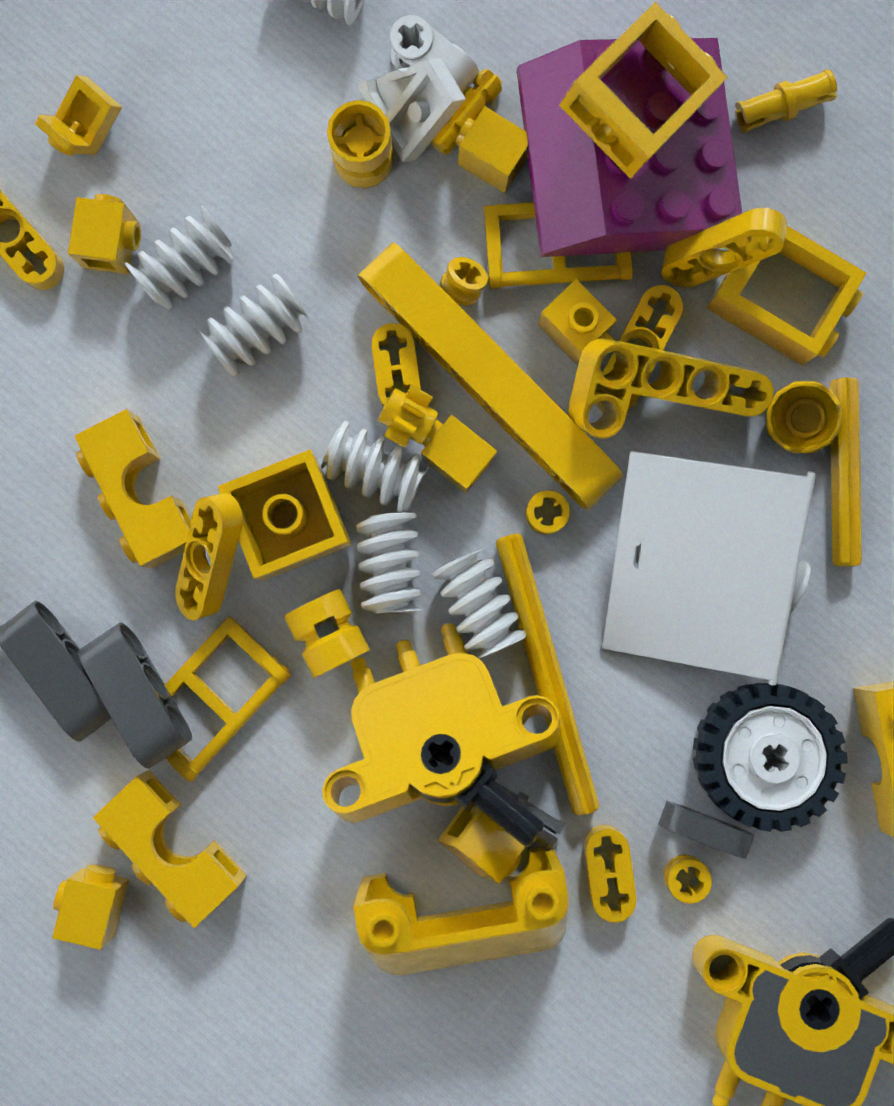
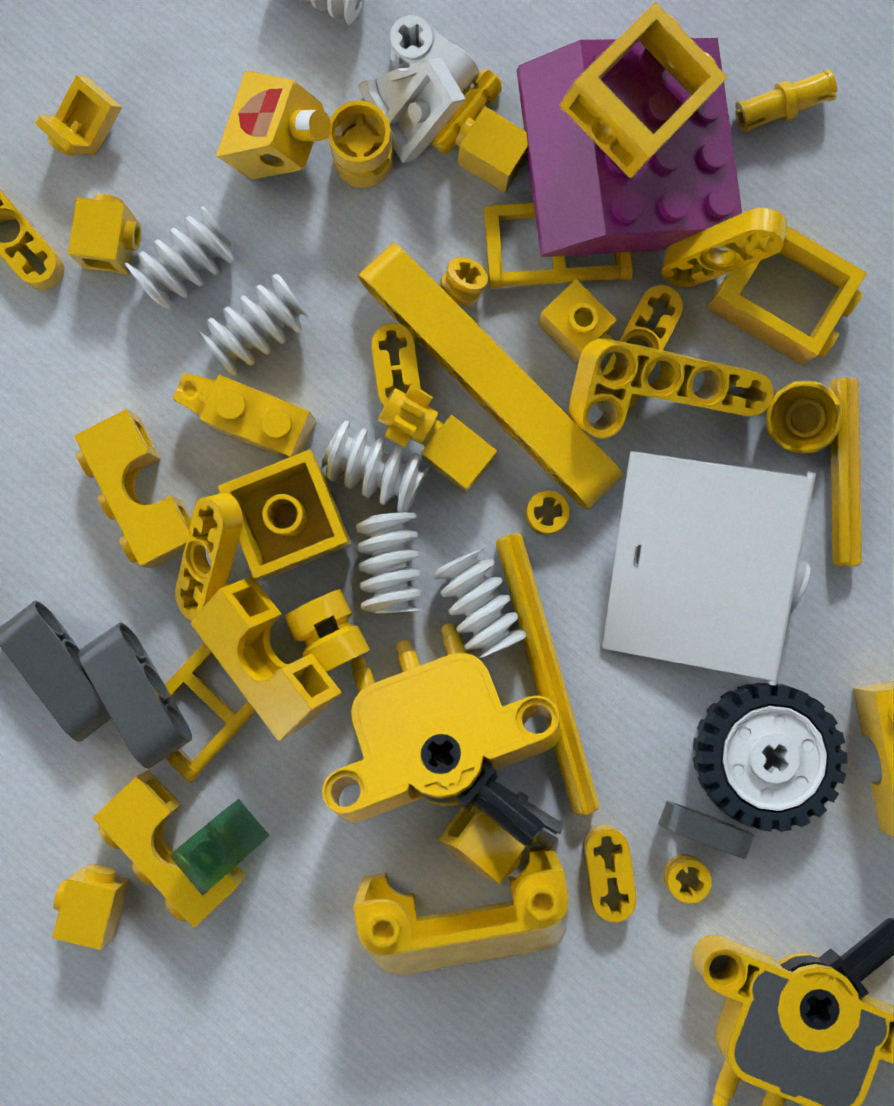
none -> clear green slope [170,799,270,896]
none -> yellow hinge [173,373,316,459]
none -> yellow arch [190,576,342,742]
none -> yellow torso [216,71,331,179]

